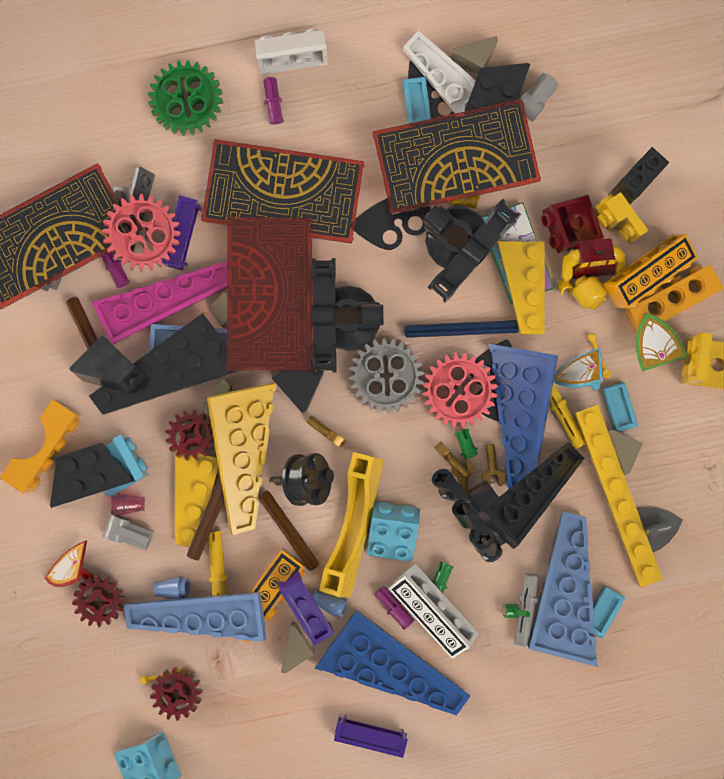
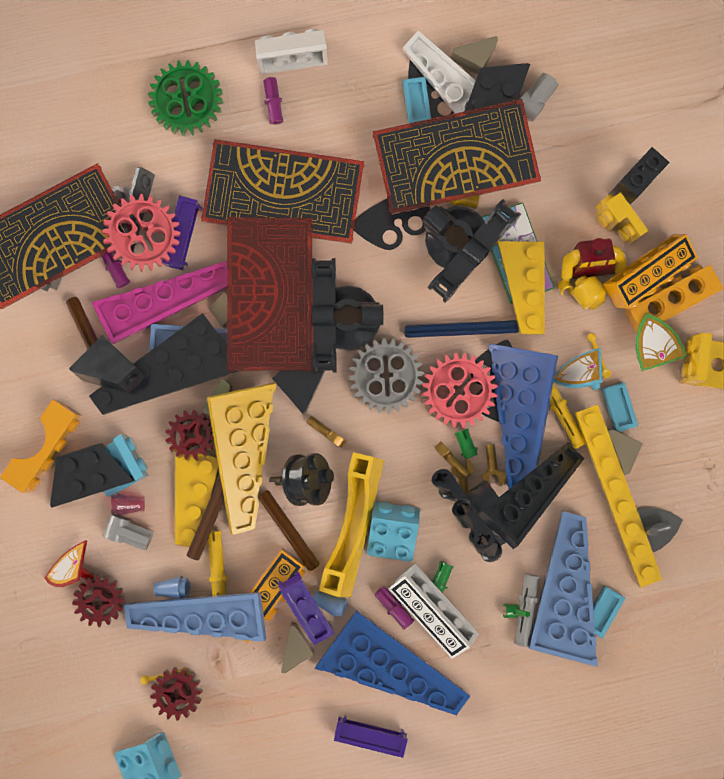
dark red plate [541,195,604,254] -> none

